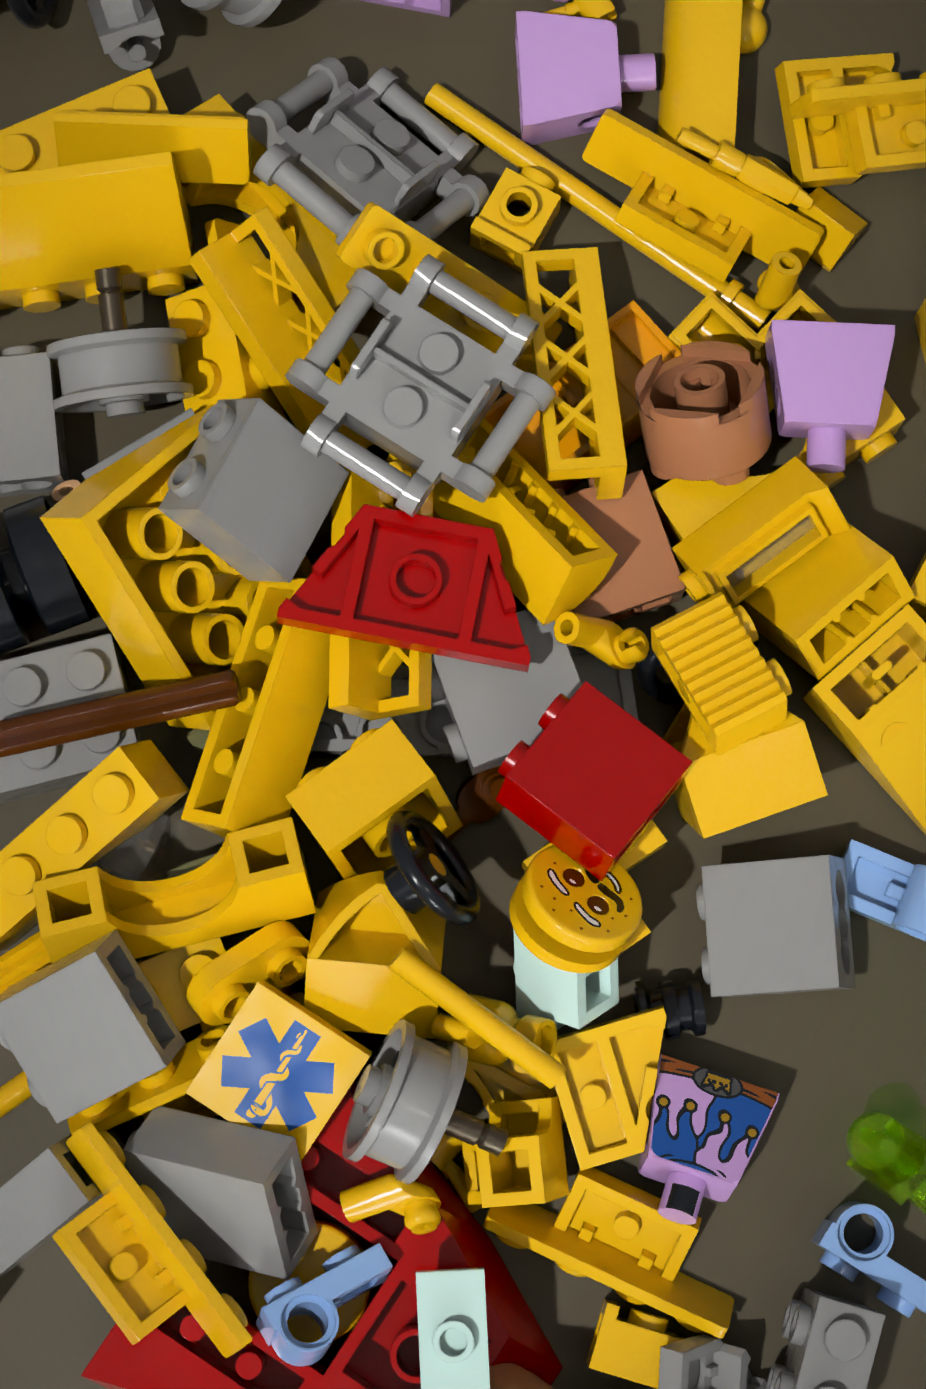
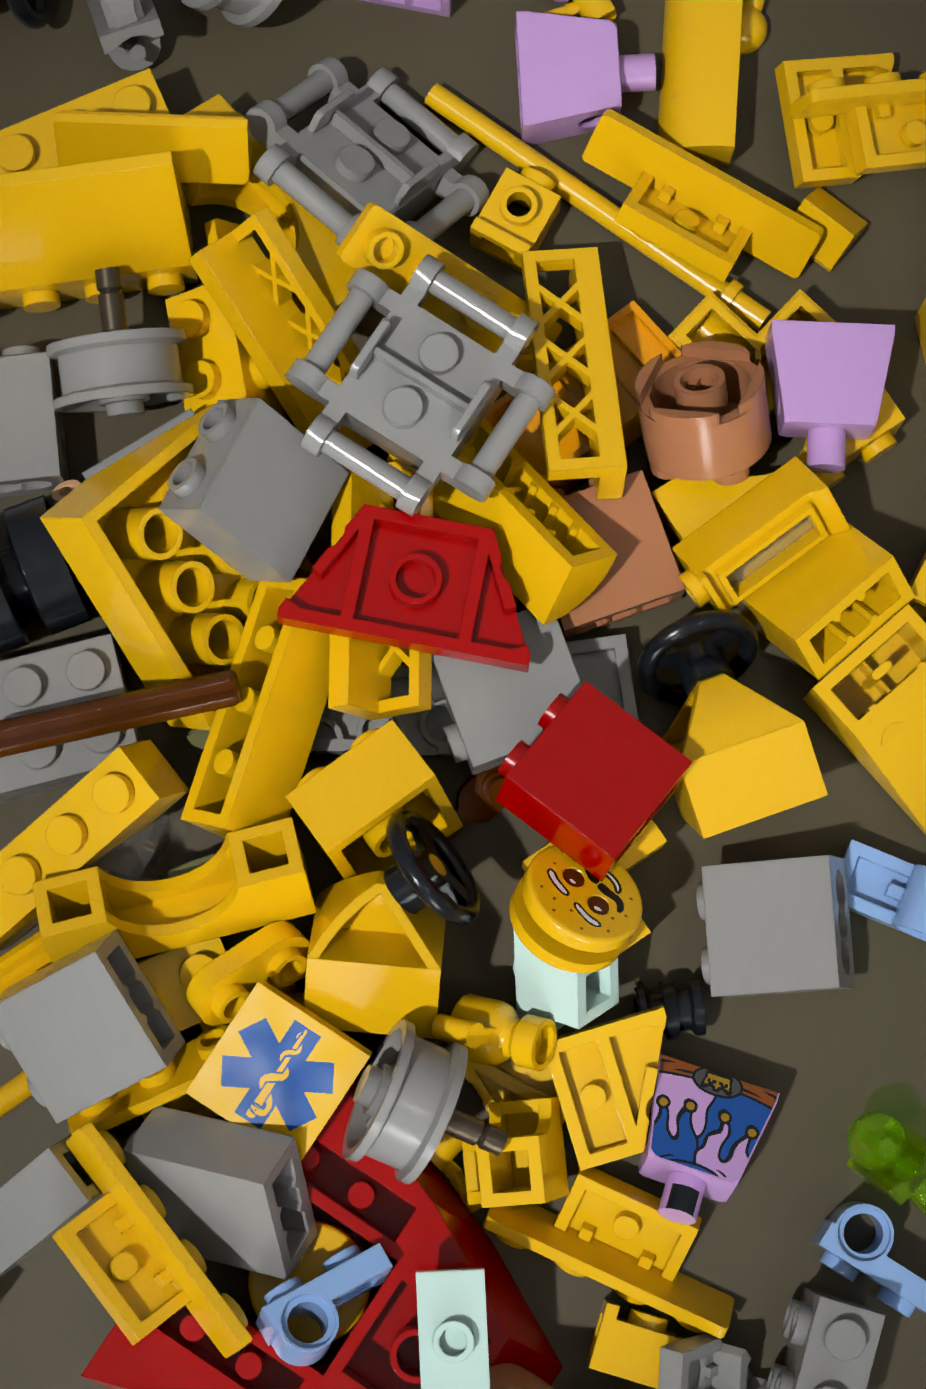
yellow arm [340,1174,441,1235] -> none
yellow bar [388,946,566,1089] -> none
yellow arm [554,611,649,670] -> none
yellow brick [651,592,792,756] -> none
yellow hand [676,127,814,210] -> none
yellow arm [755,251,802,312] -> none

